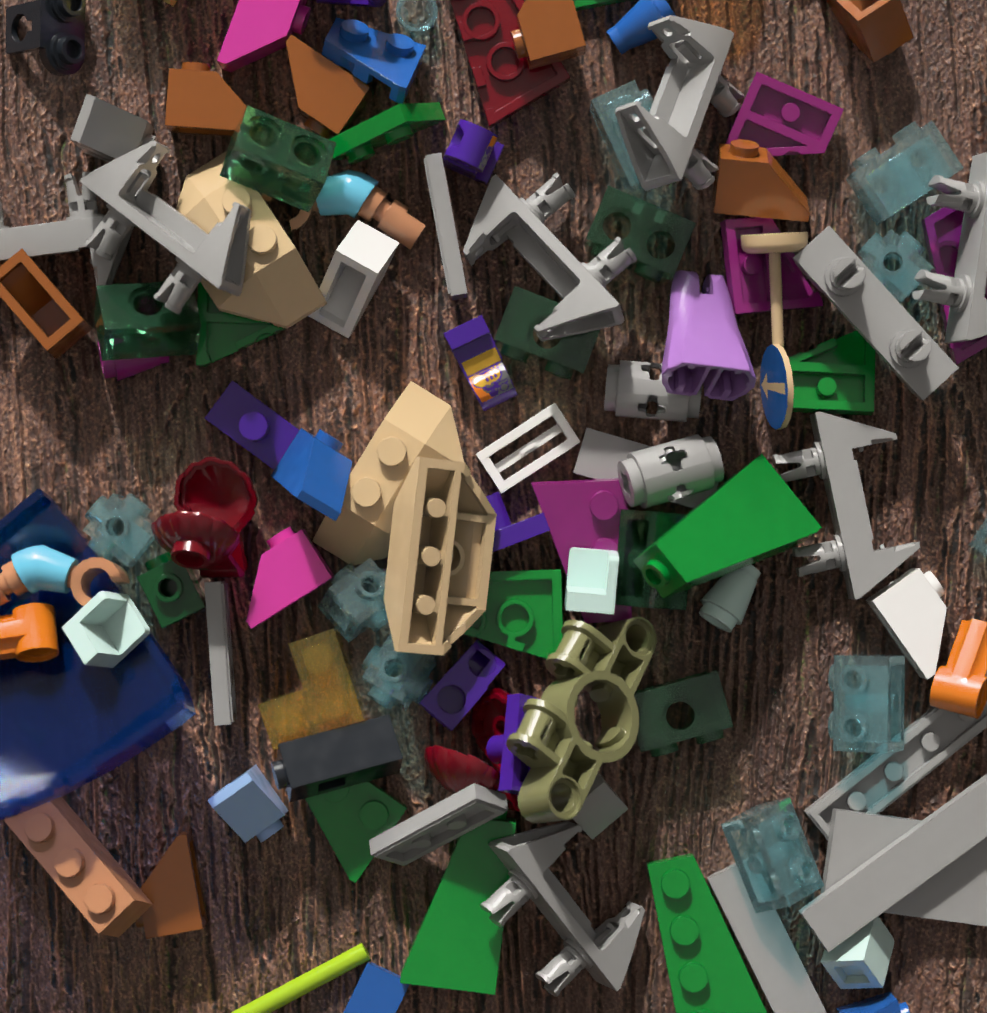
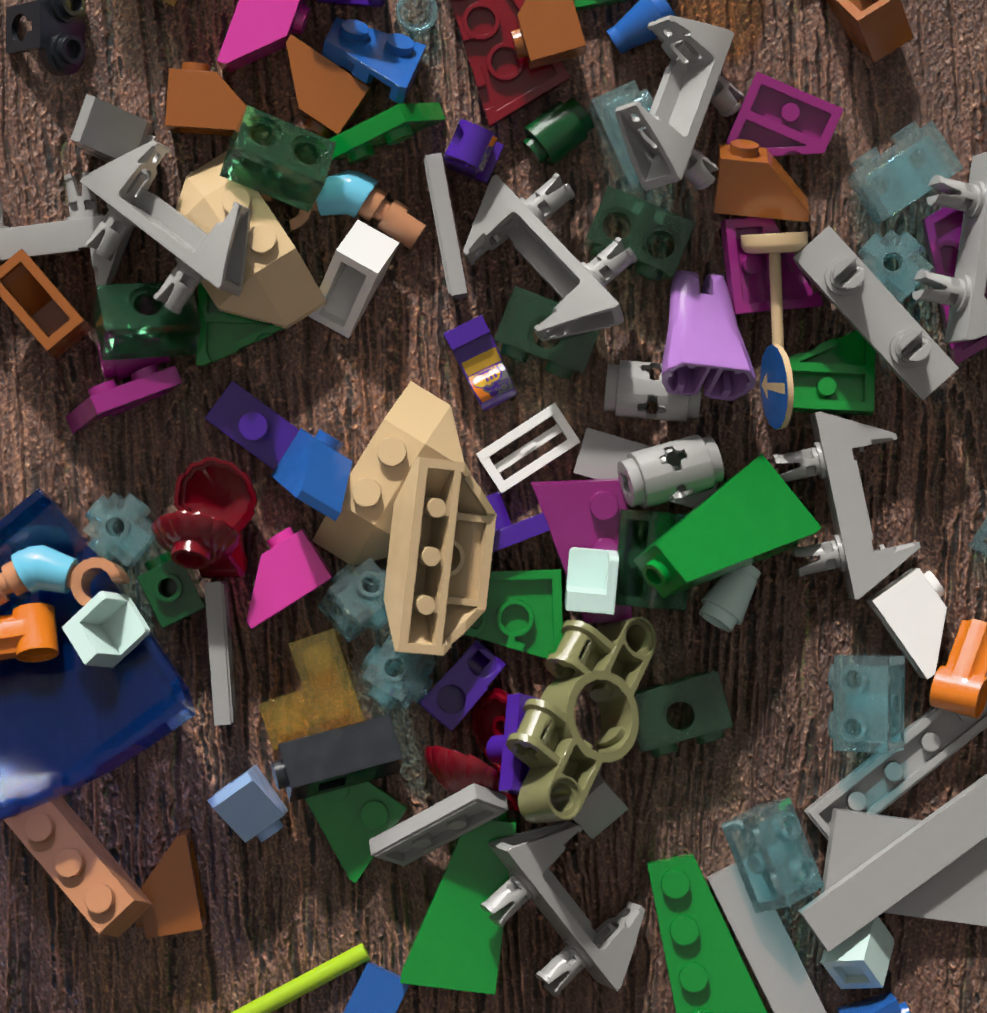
none -> magenta wing [65,364,182,434]
none -> dark green brick [522,98,594,166]

